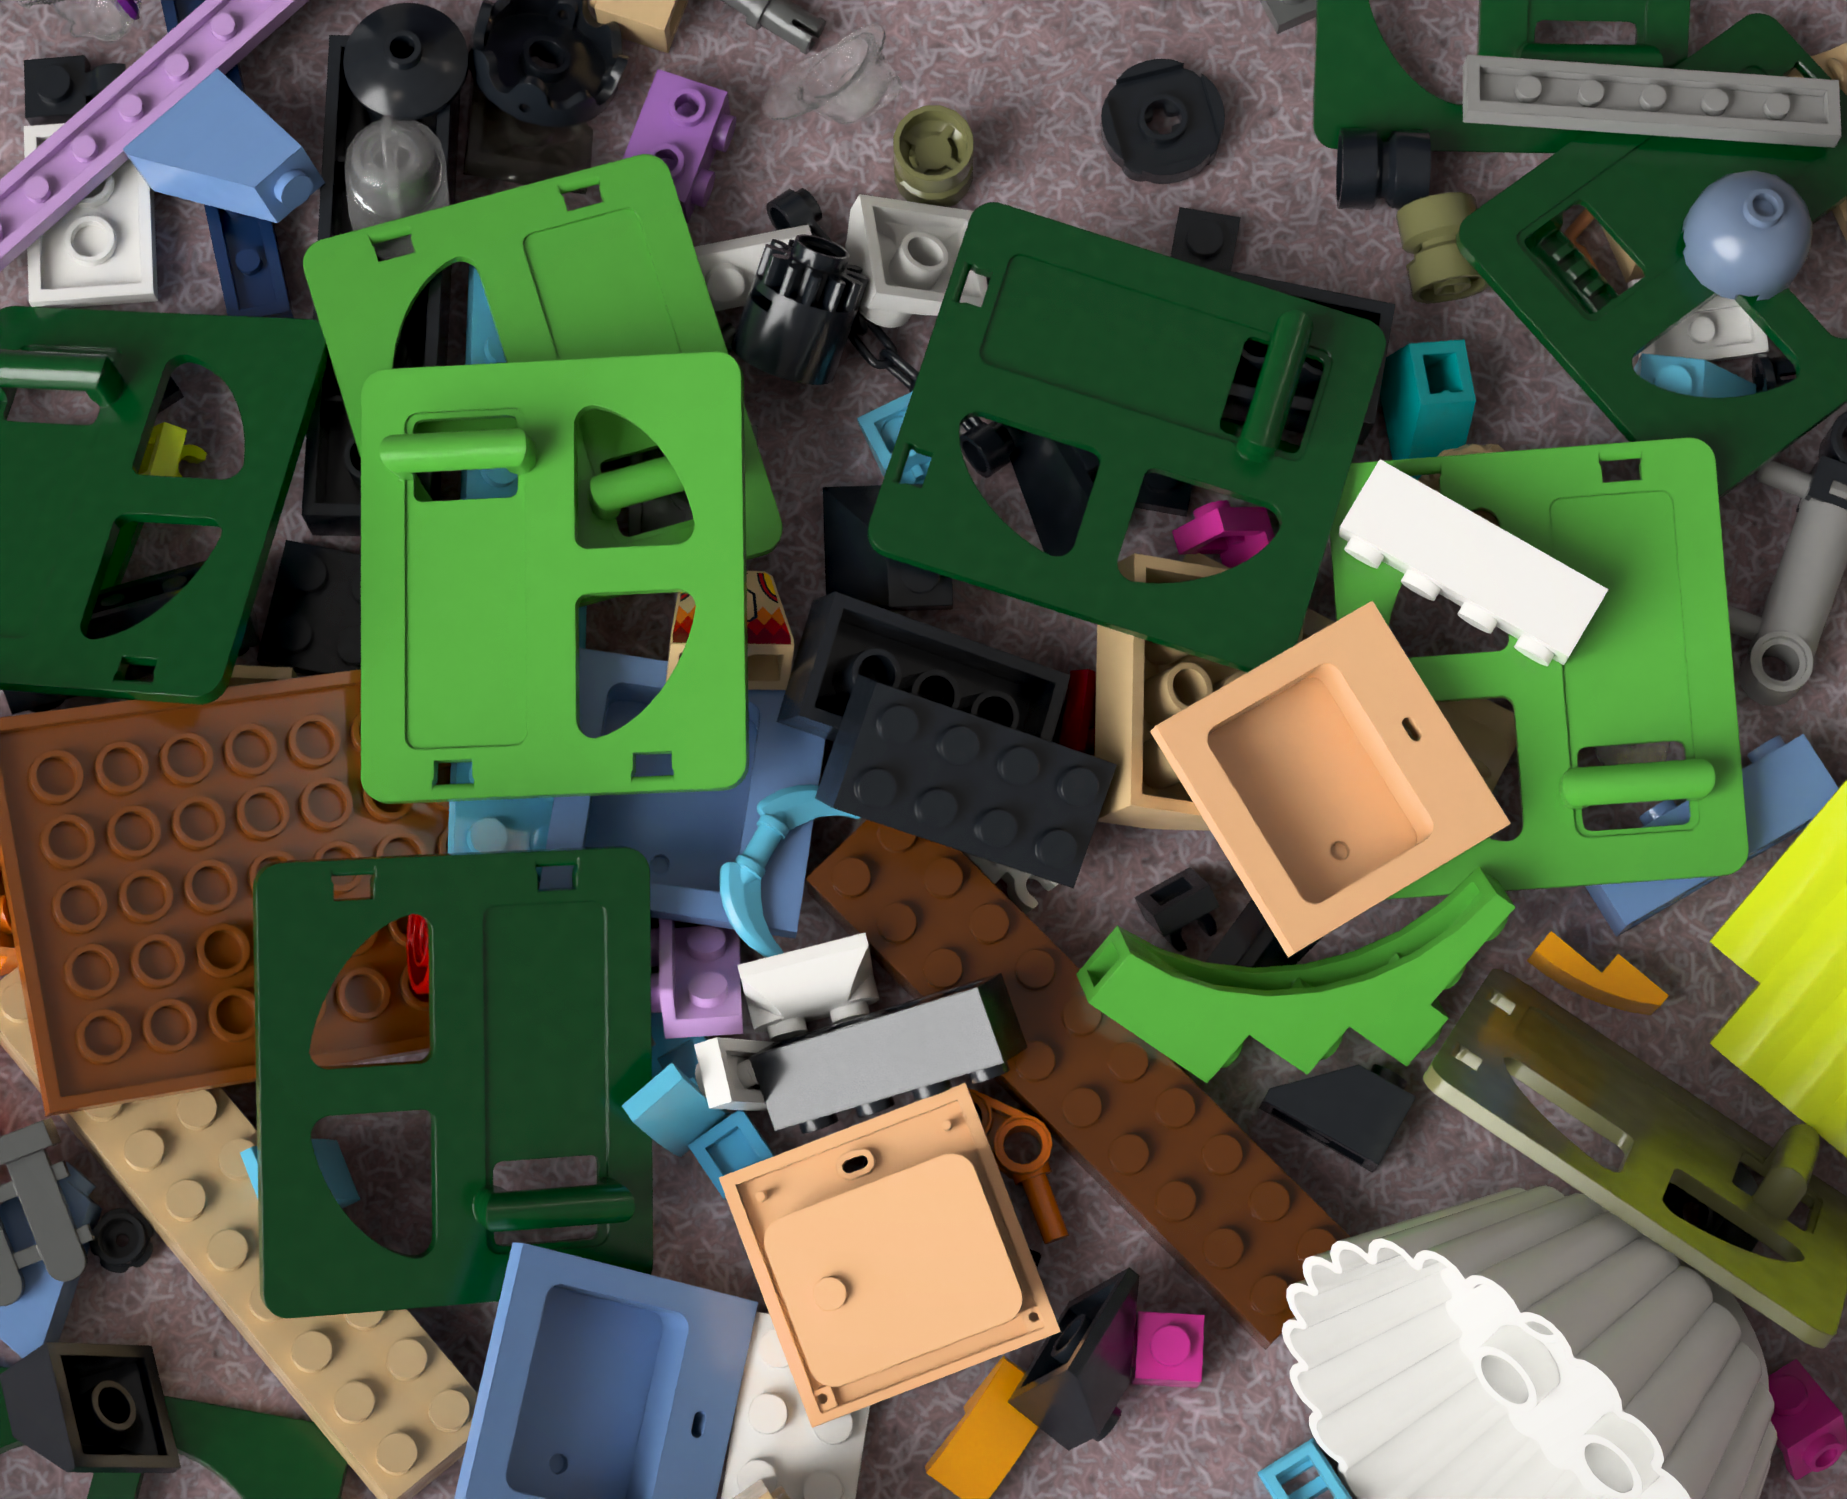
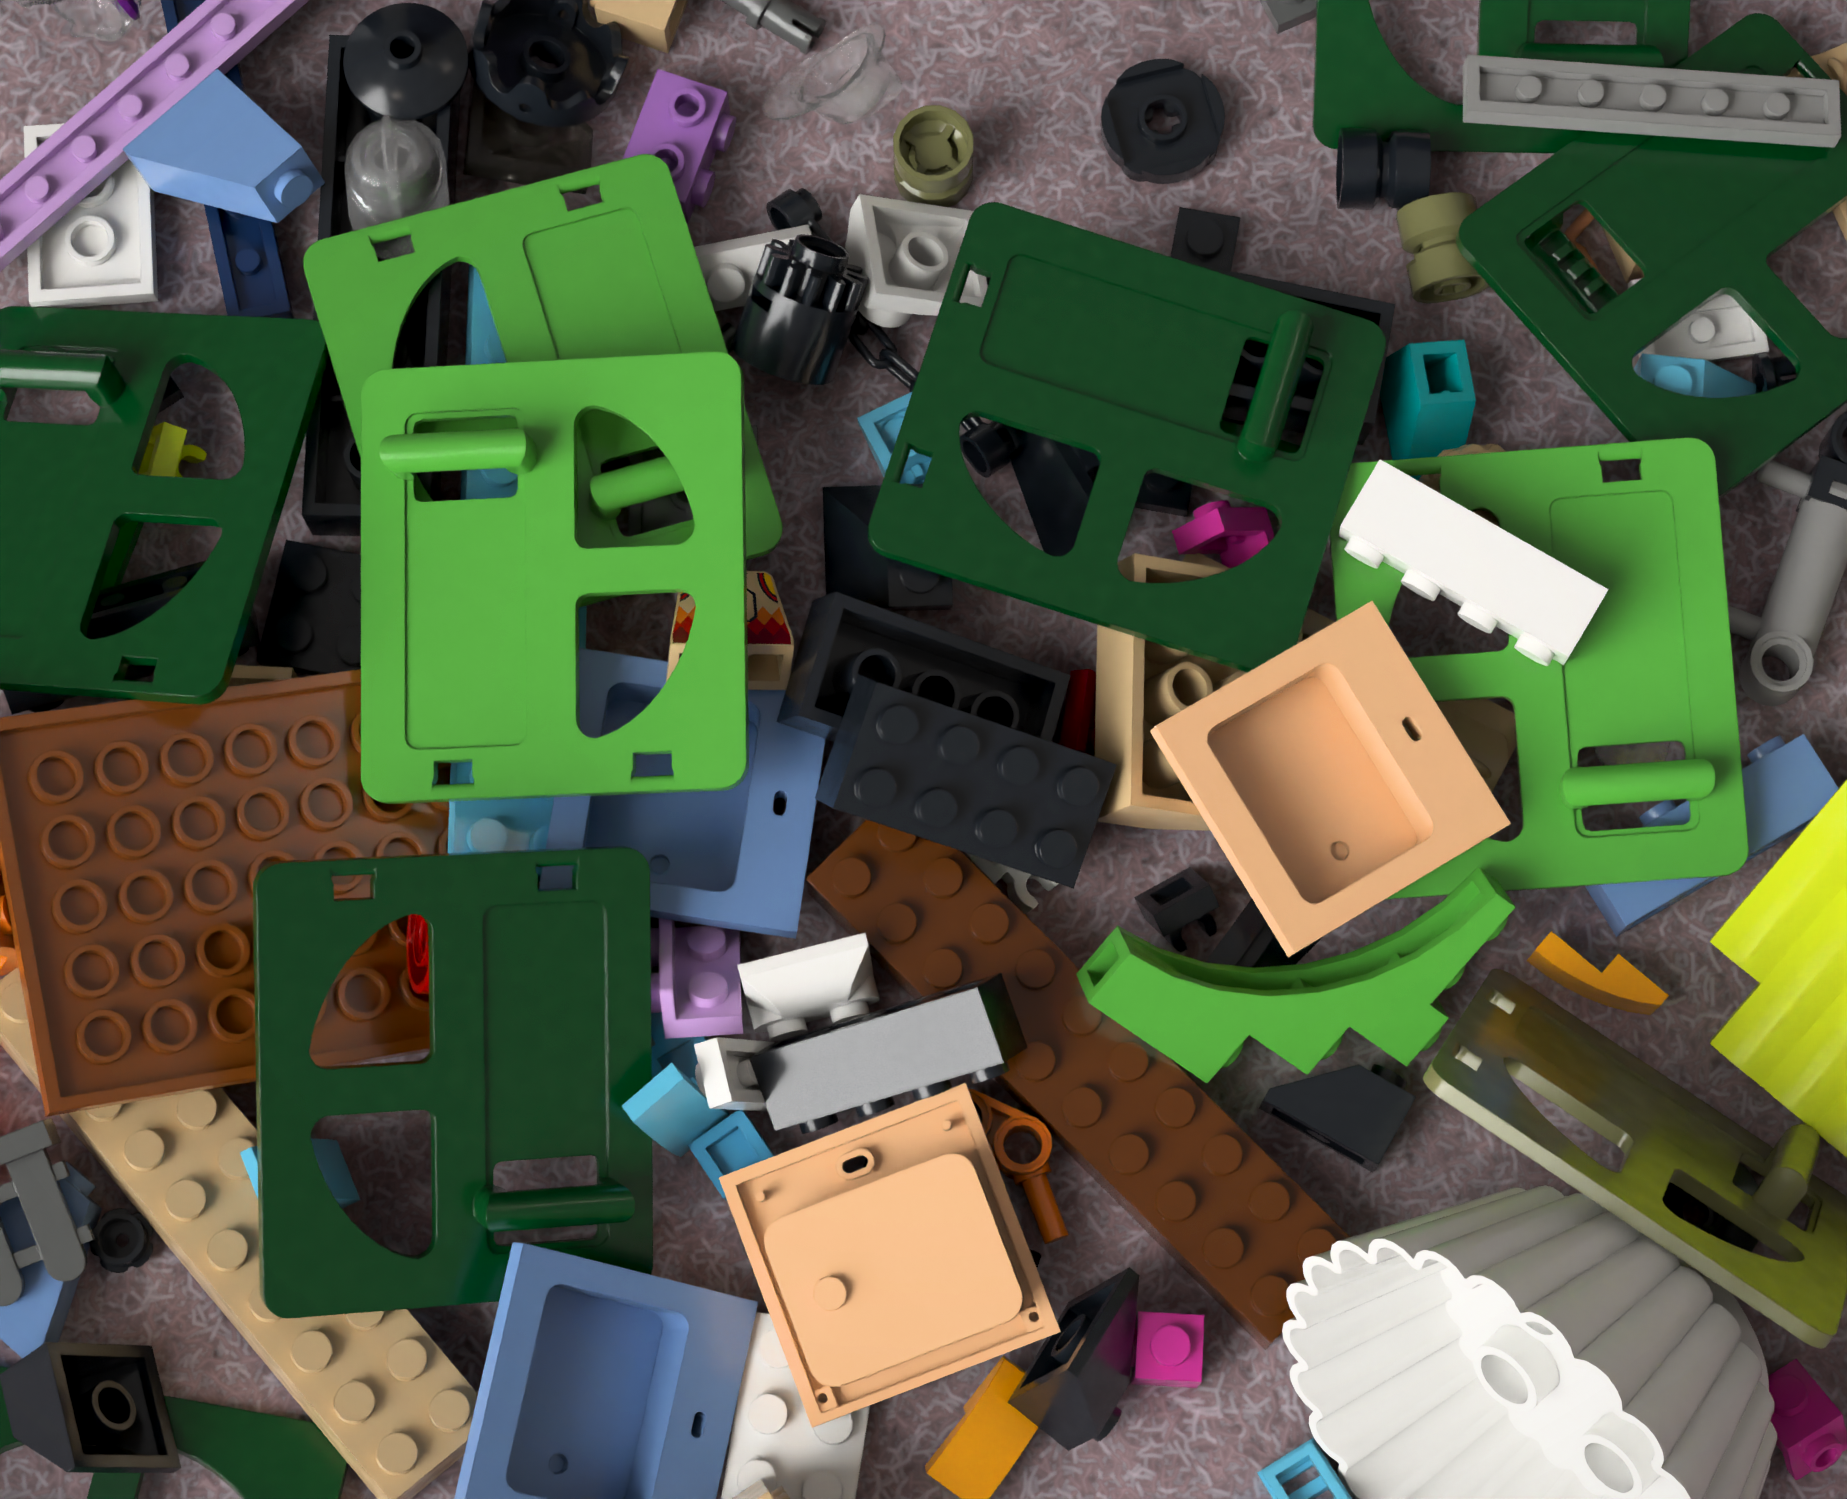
black plate [24,55,126,126] -> none
medium azure piece [720,785,861,957] -> none
sand blue cylinder [1682,170,1813,301] -> none

